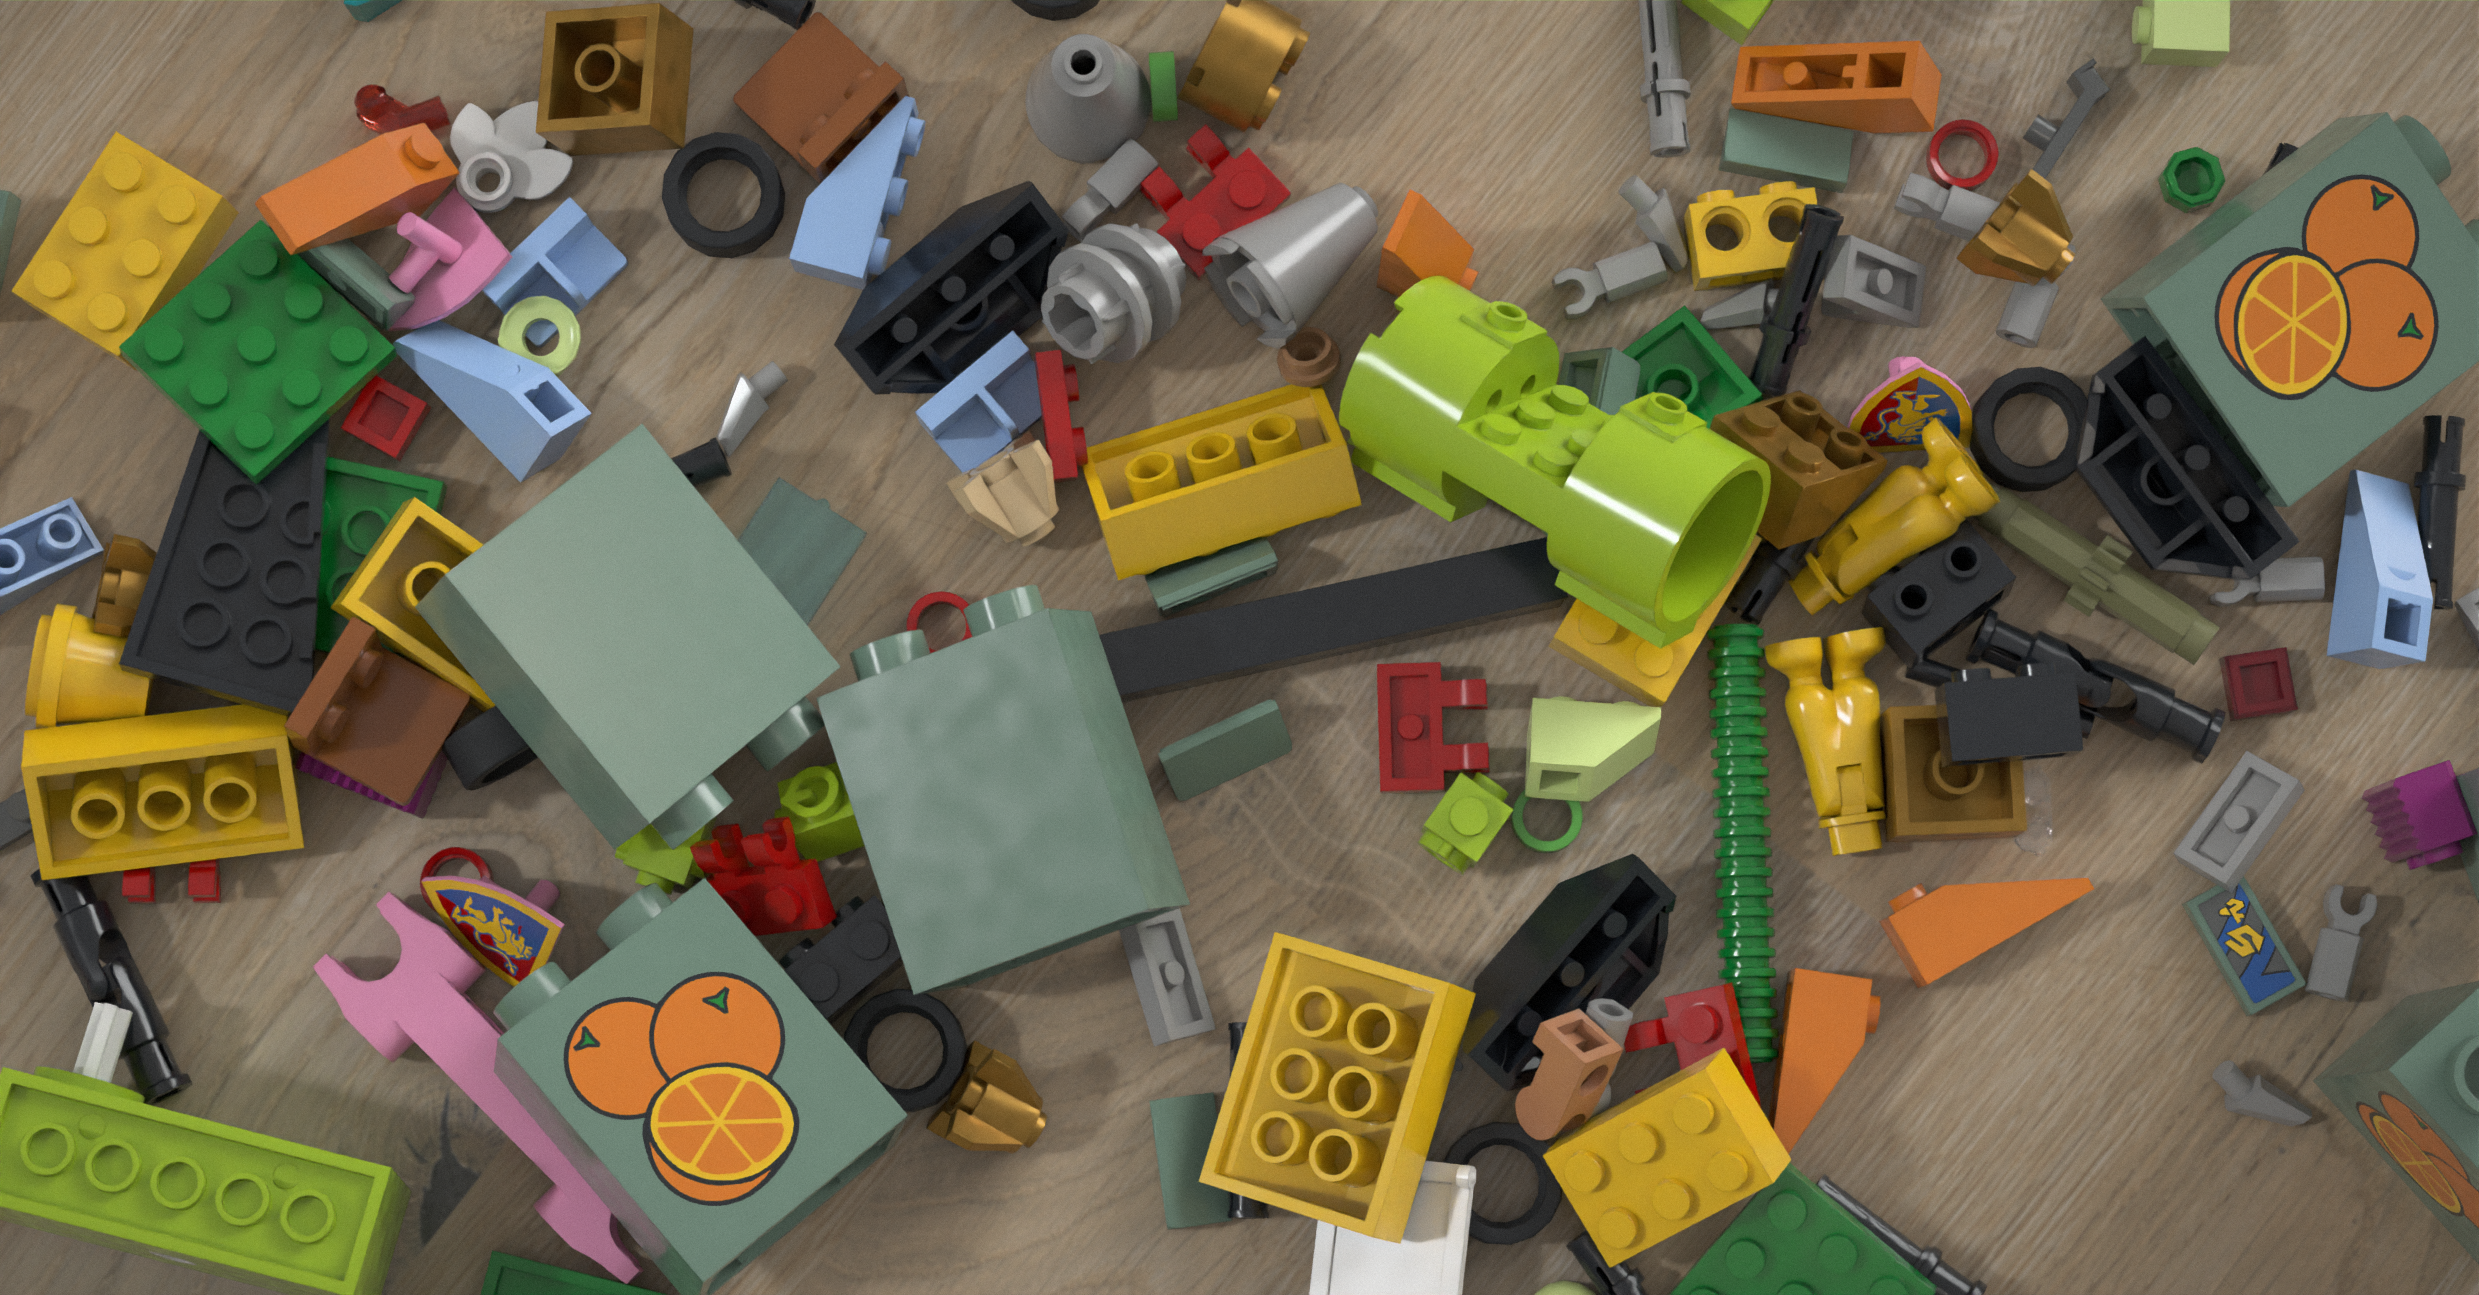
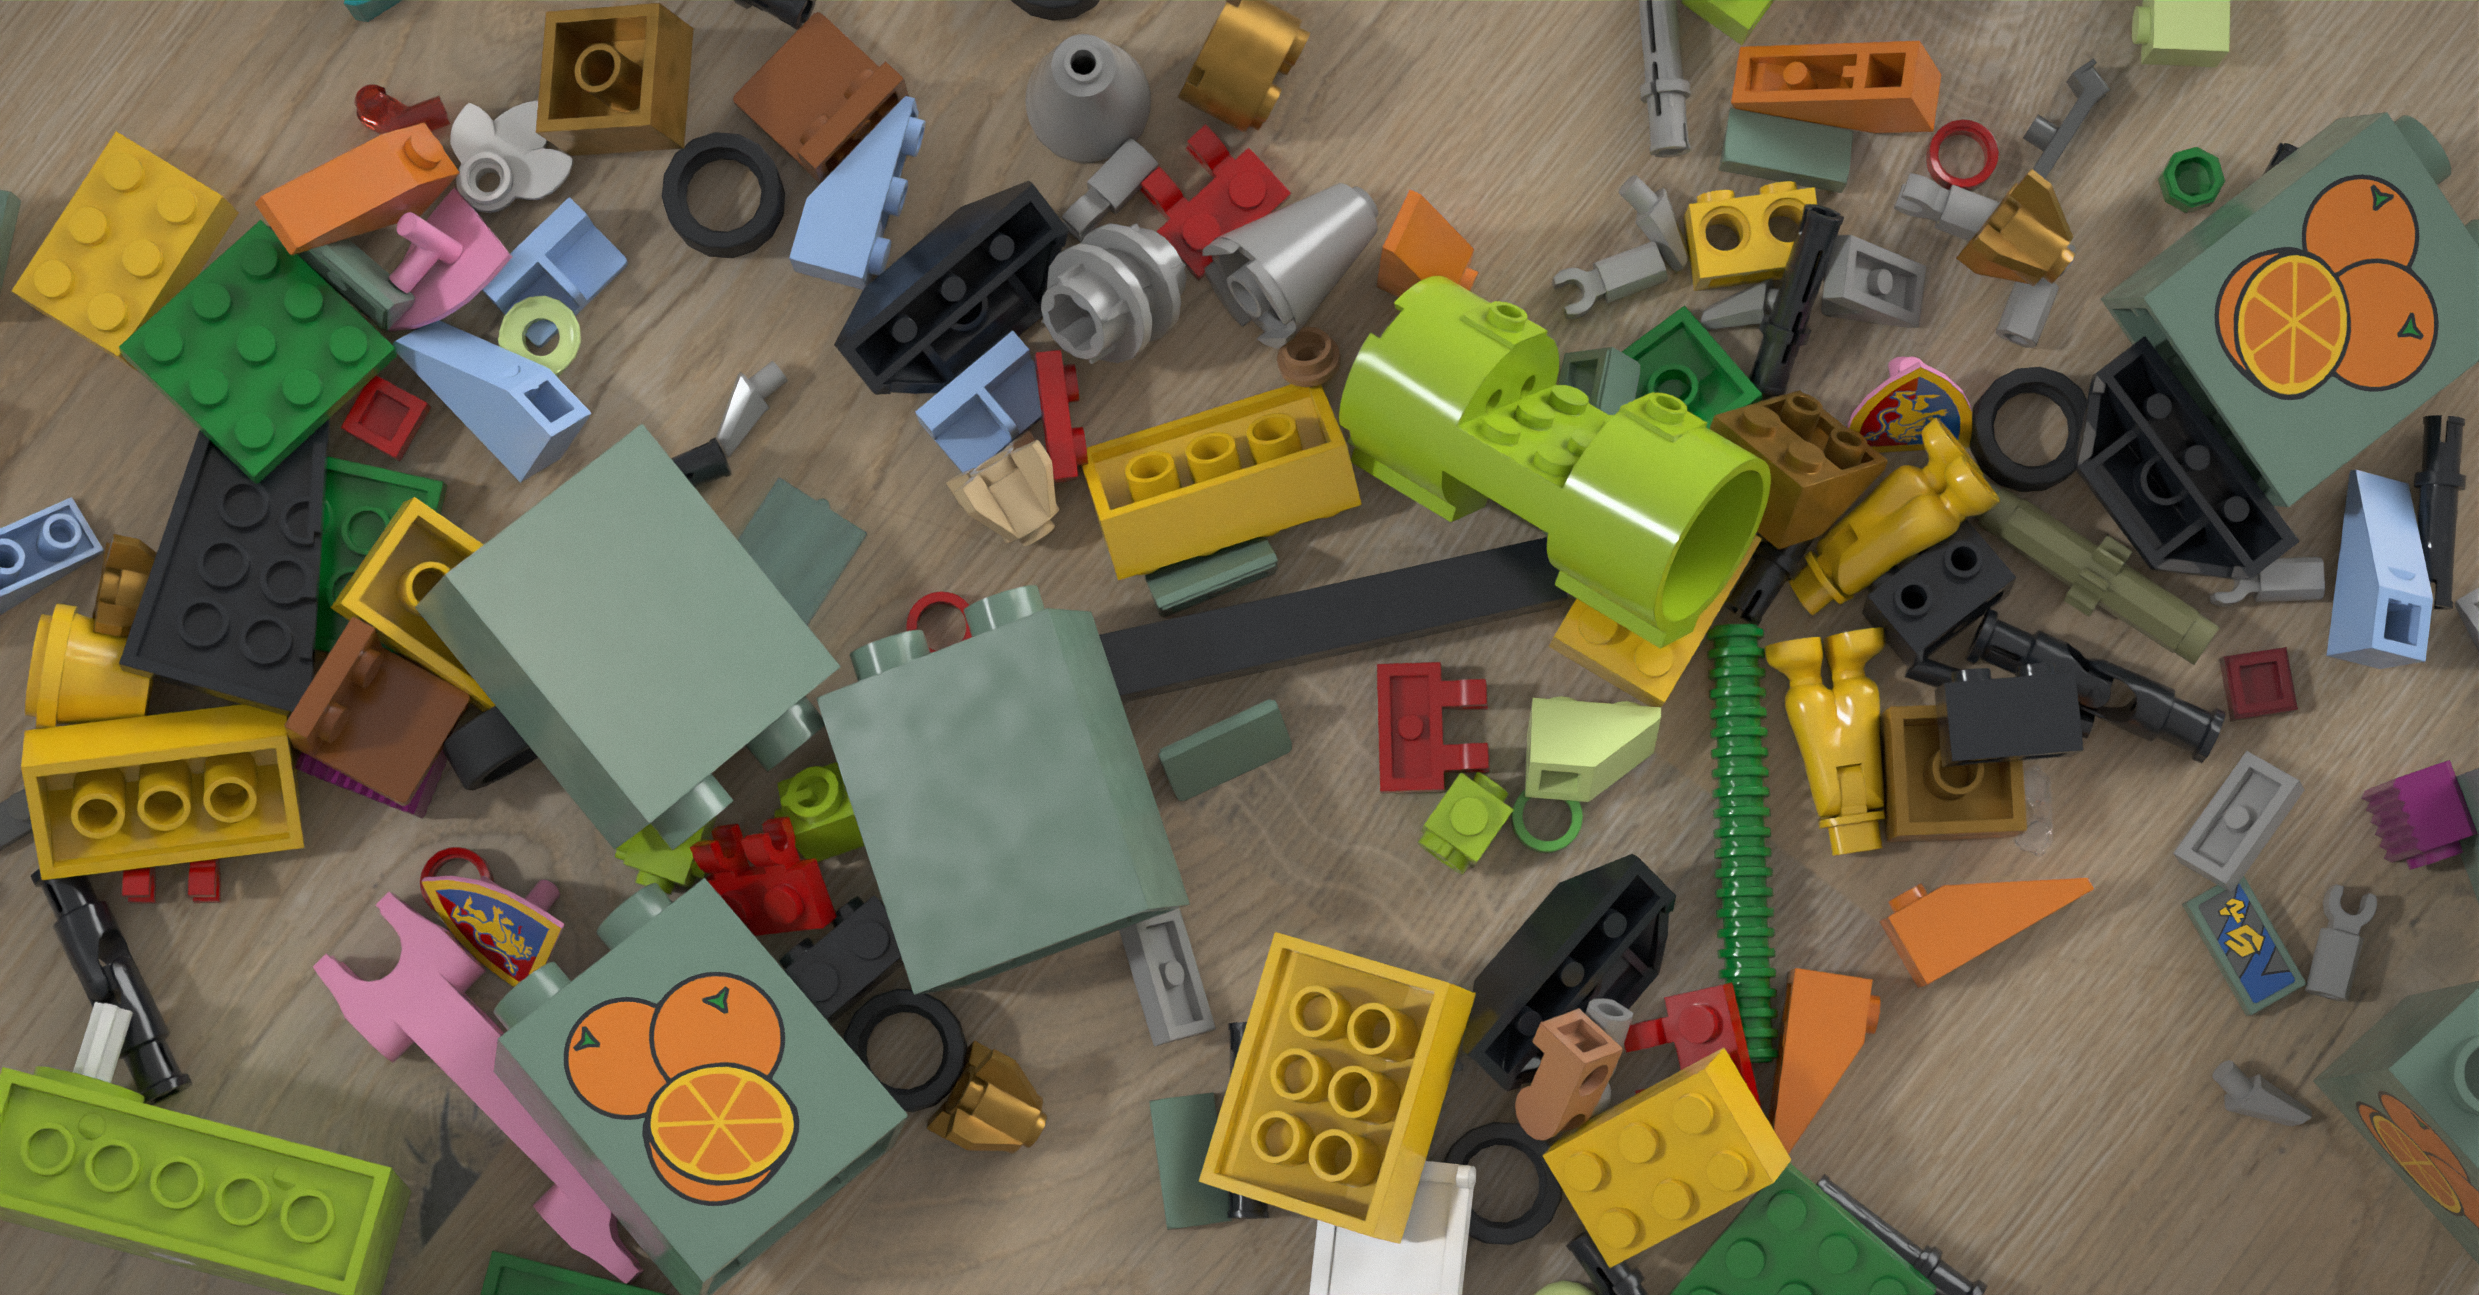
bright green piece [1149,51,1178,122] -> none

